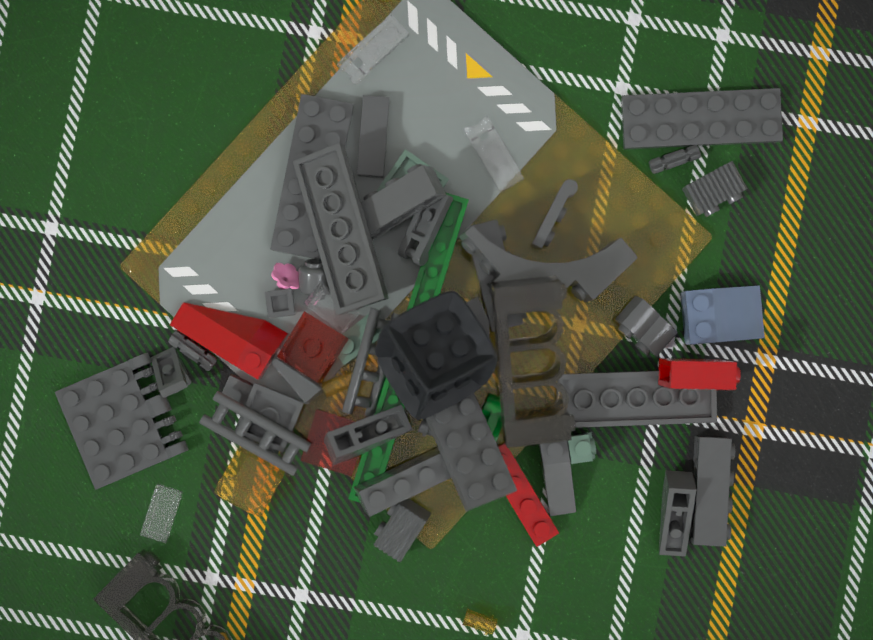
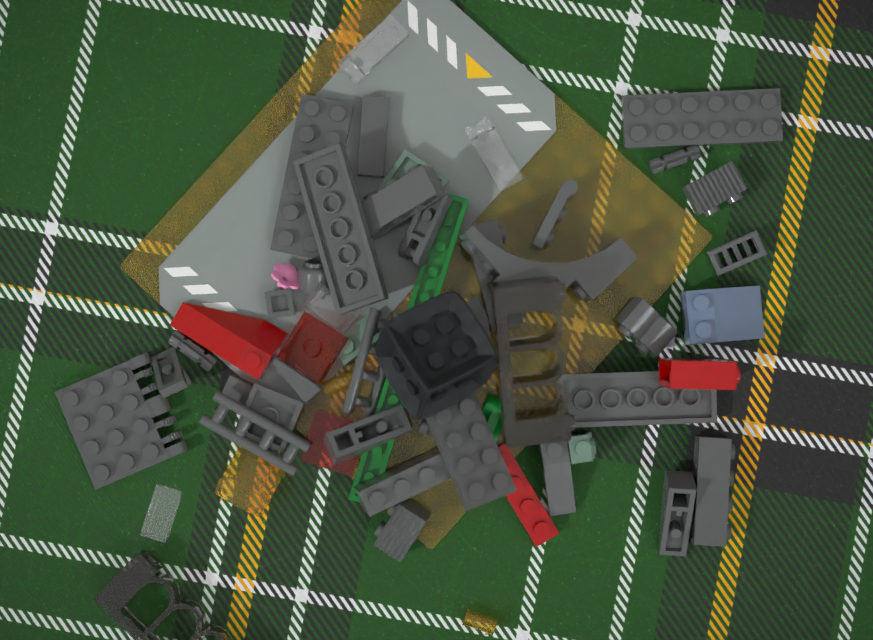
none -> dark grey slope [707,229,767,276]

